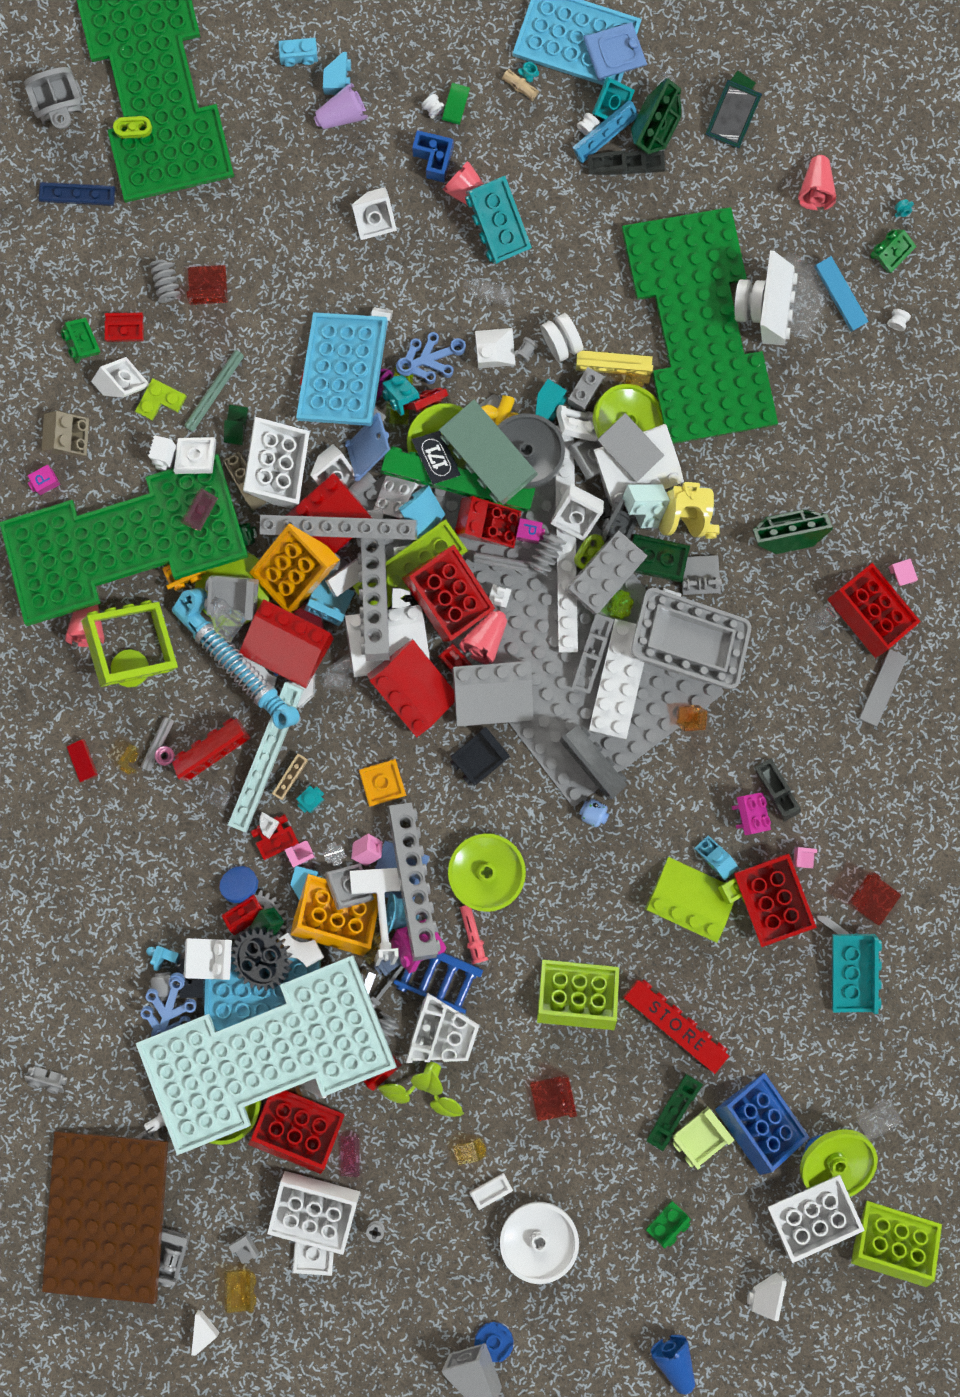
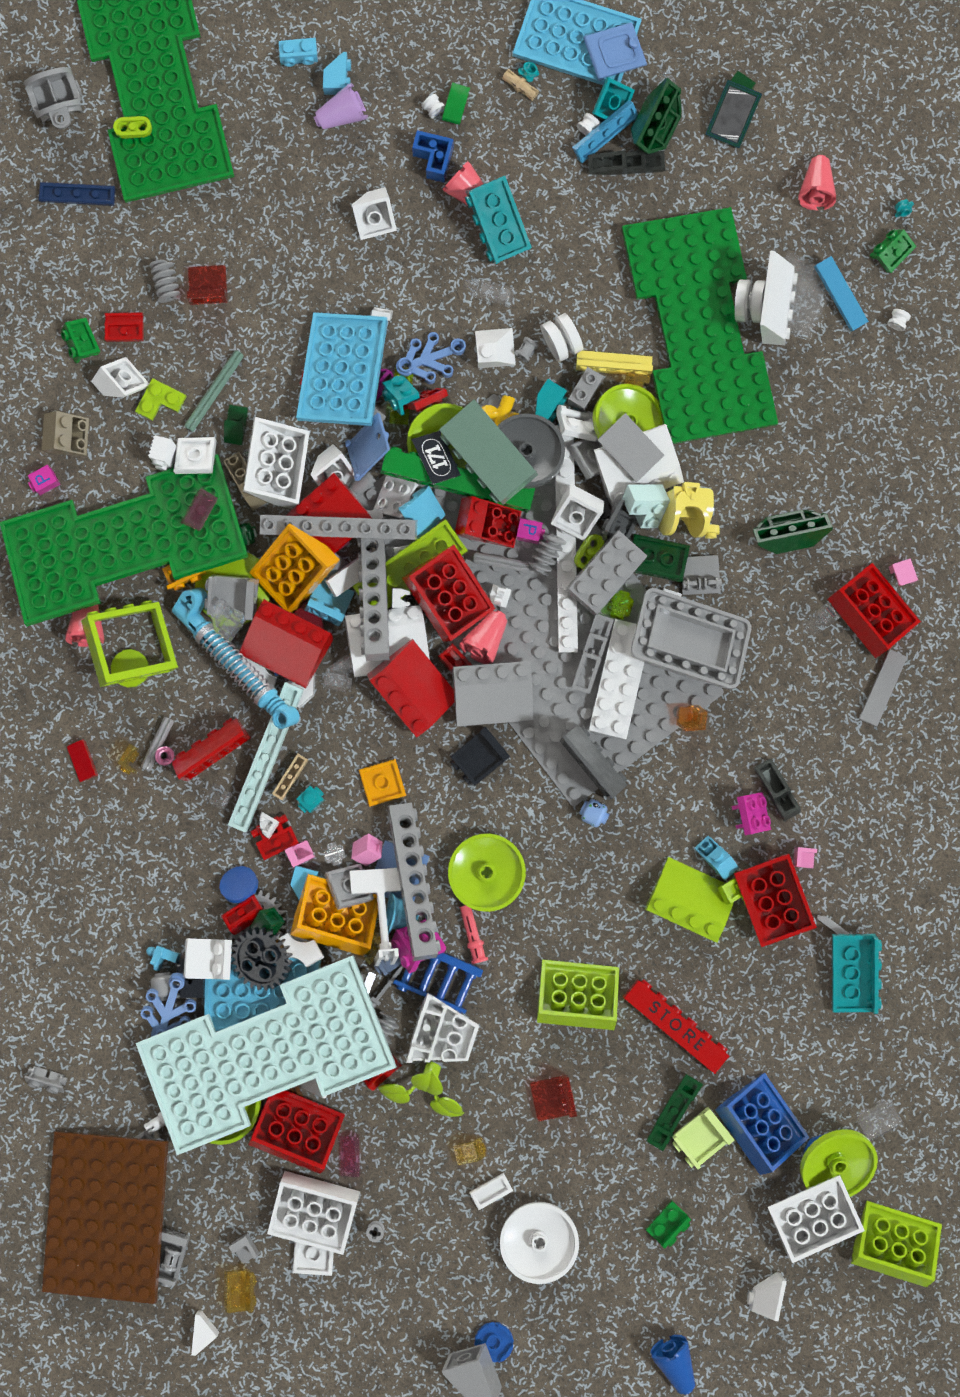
clear red bracket [848,872,901,925] -> none

